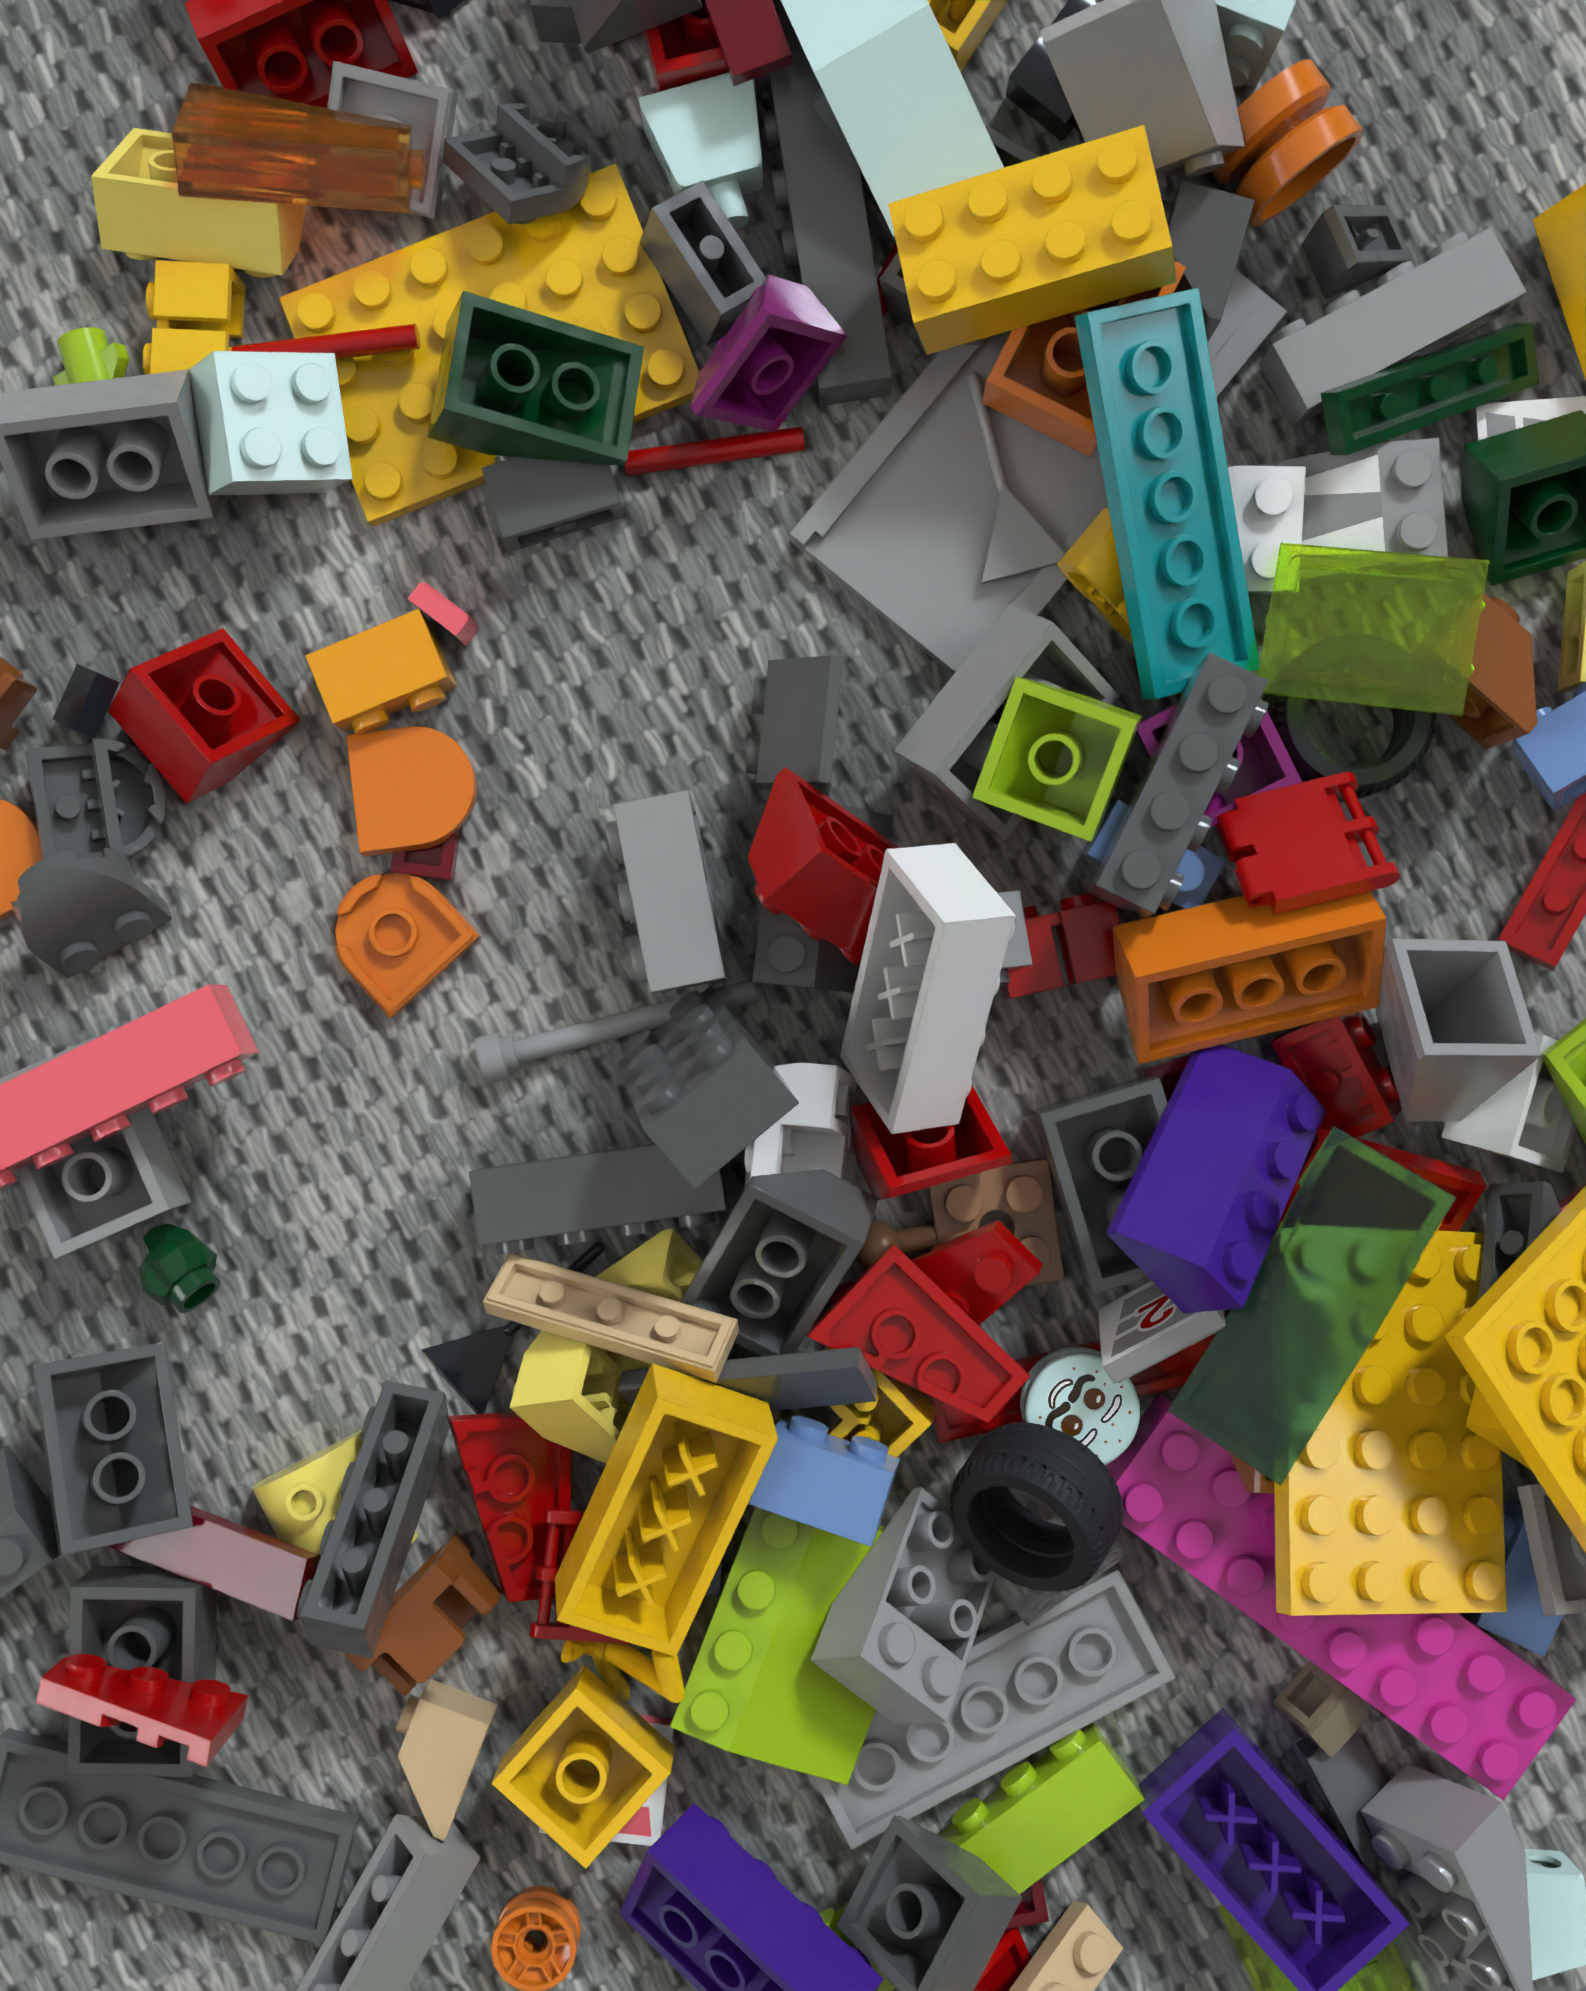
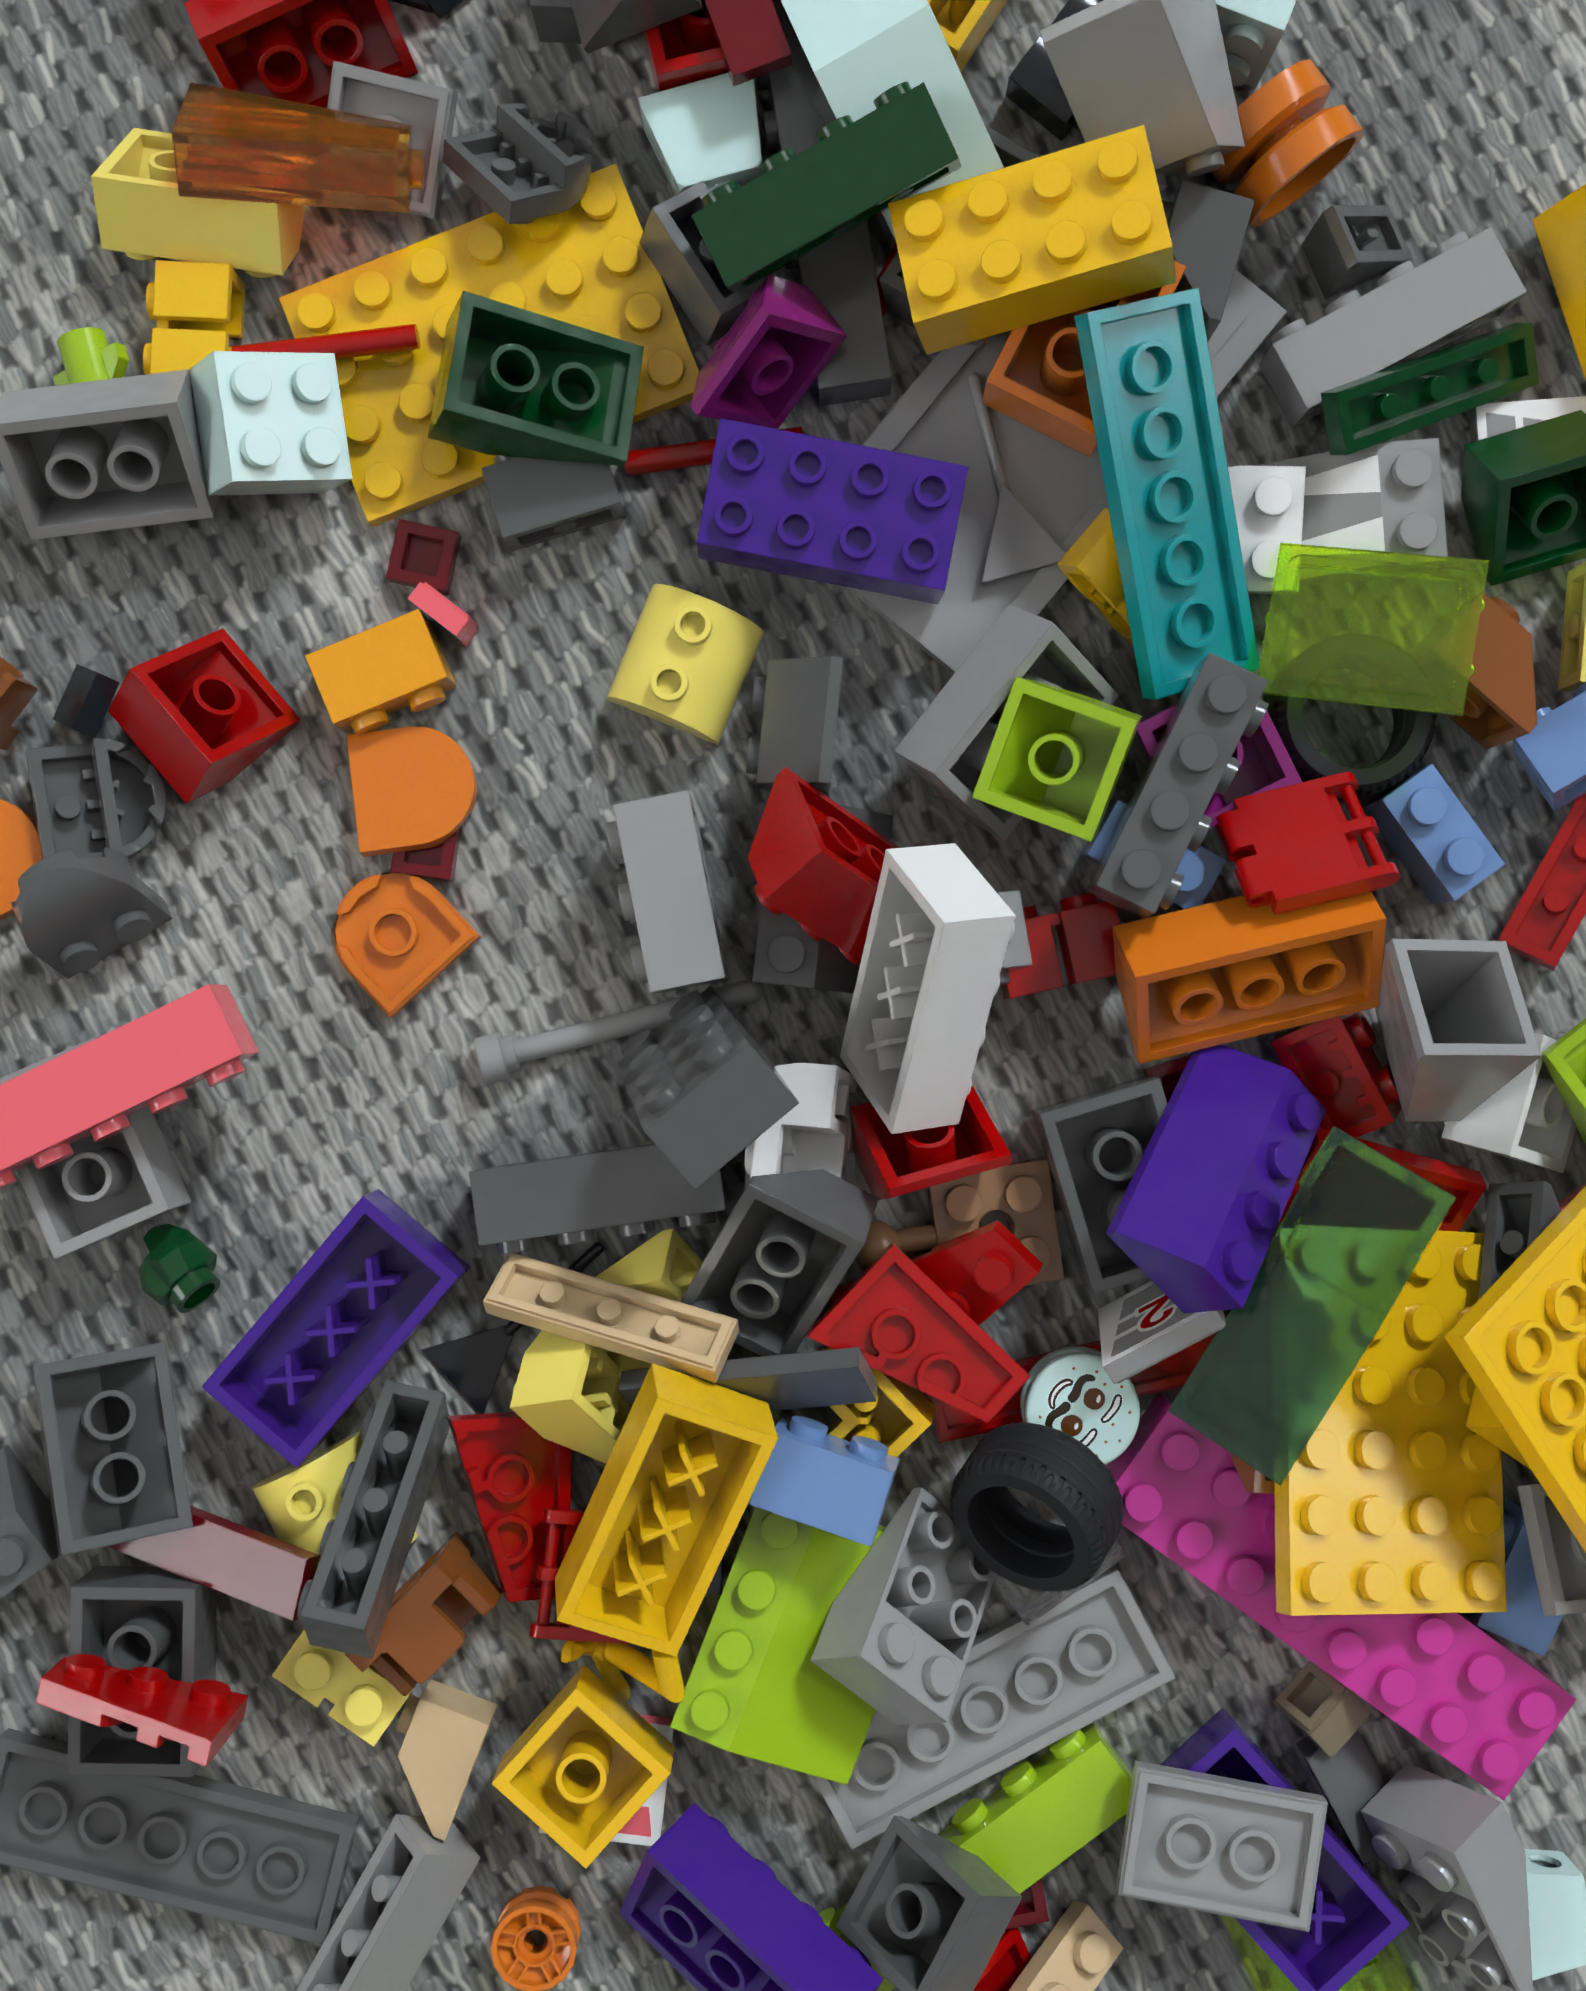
none -> dark purple brick [202,1189,470,1468]
none -> light yellow piece [272,1629,413,1747]
none -> dark red tile [386,519,462,595]
none -> light yellow brick [606,584,764,745]
none -> dark green brick [691,82,962,293]
none -> dark purple brick [697,418,969,604]
none -> light grey tile [1116,1760,1328,1932]
none -> medium blue brick [1362,764,1505,904]

